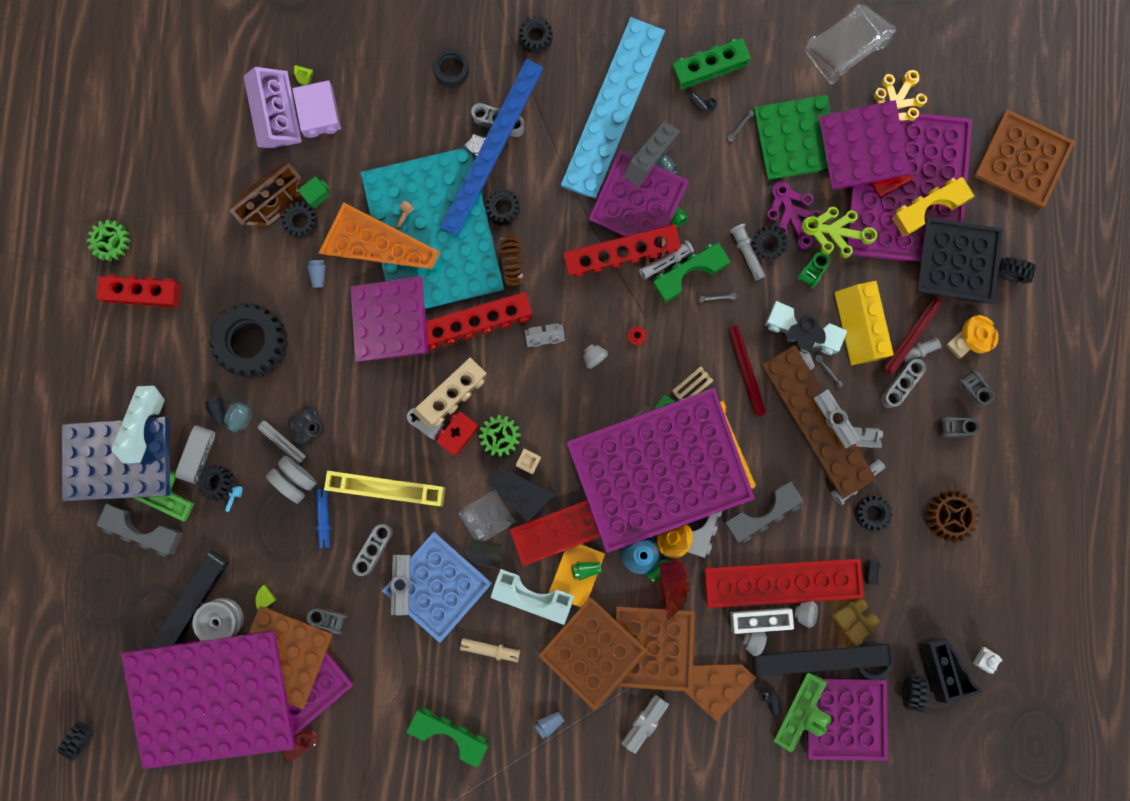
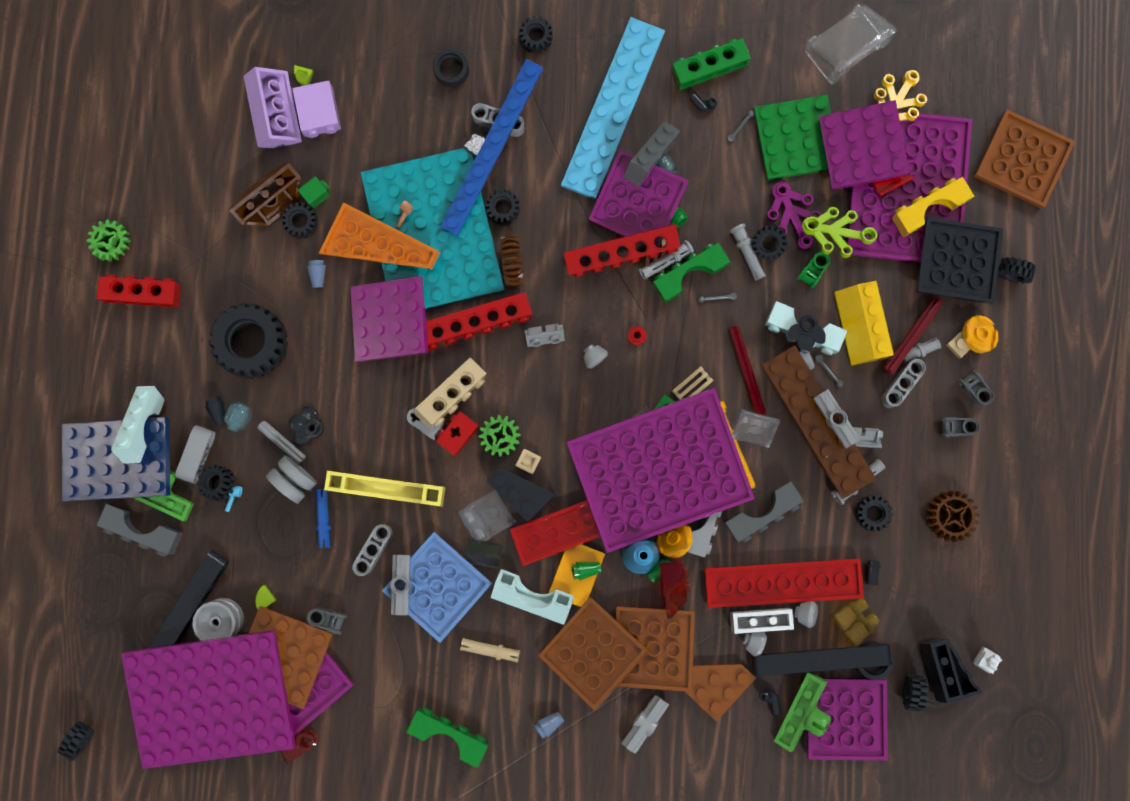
none -> clear slope [732,409,780,448]

